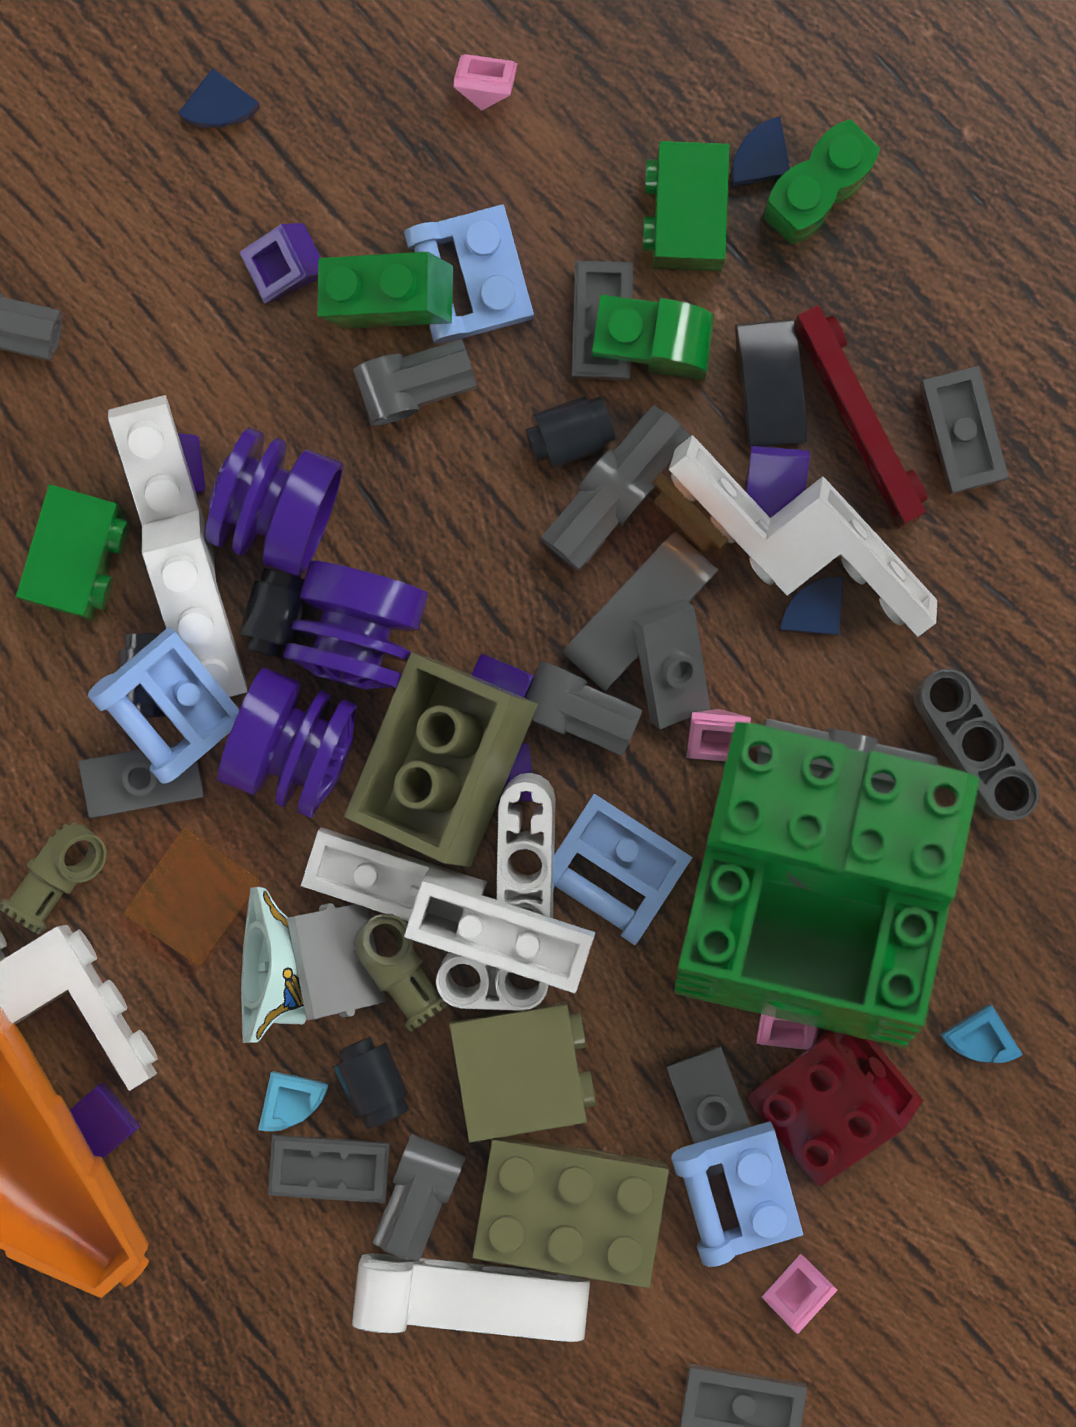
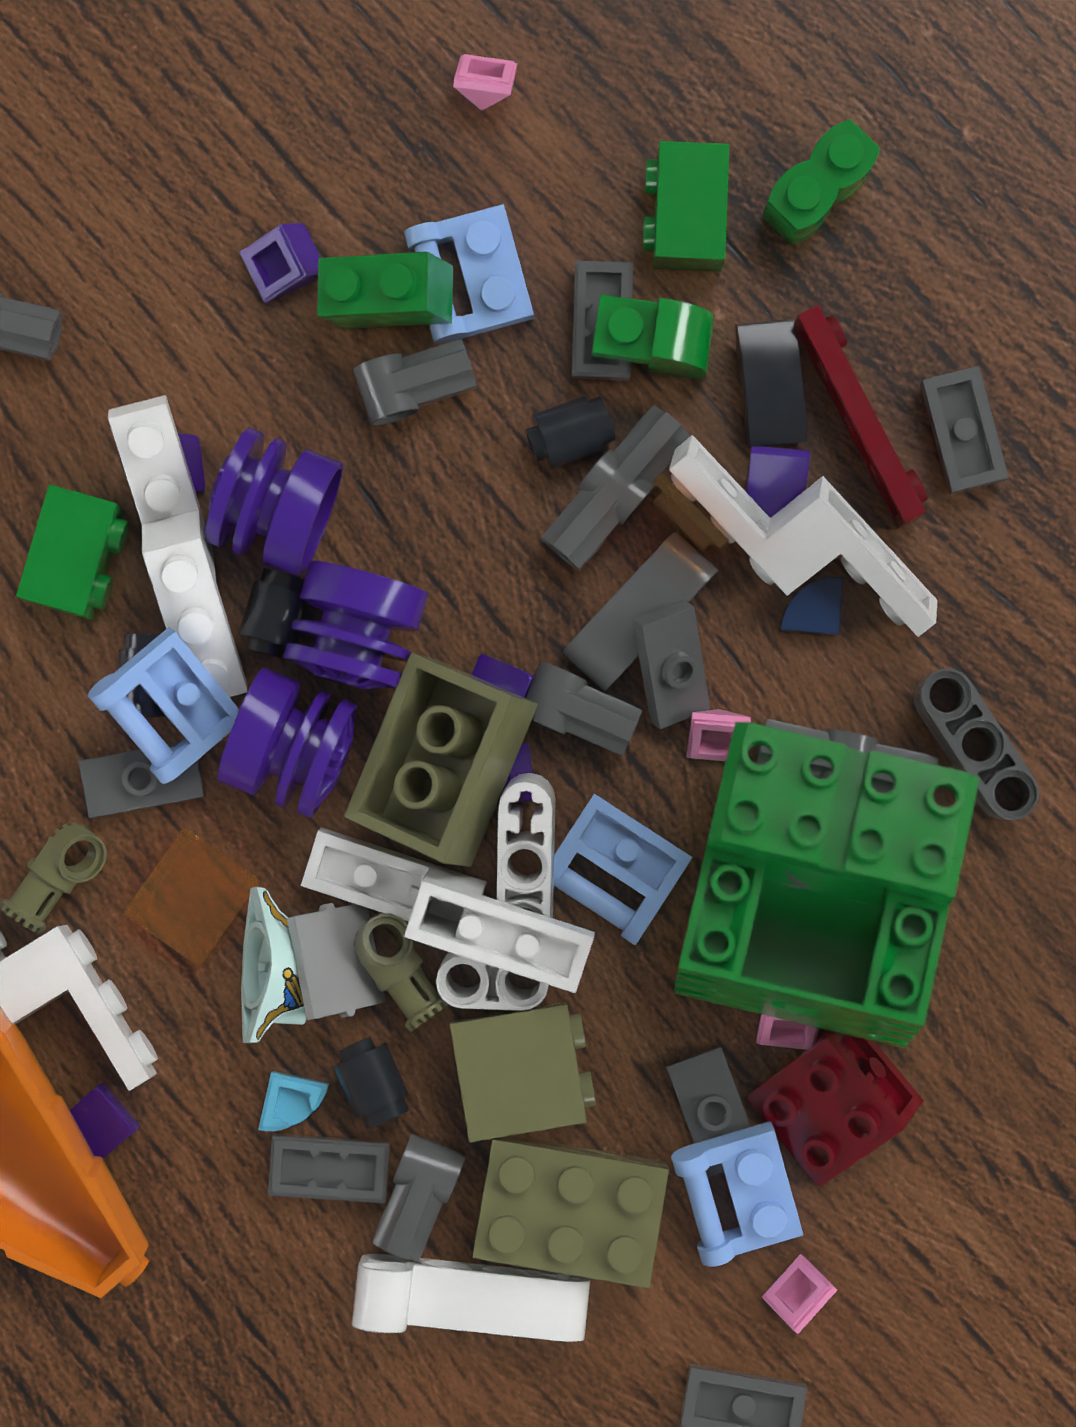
dark blue tile [178,68,260,129] -> none
dark blue tile [732,117,790,187] -> none
dark azure tile [939,1004,1023,1063] -> none

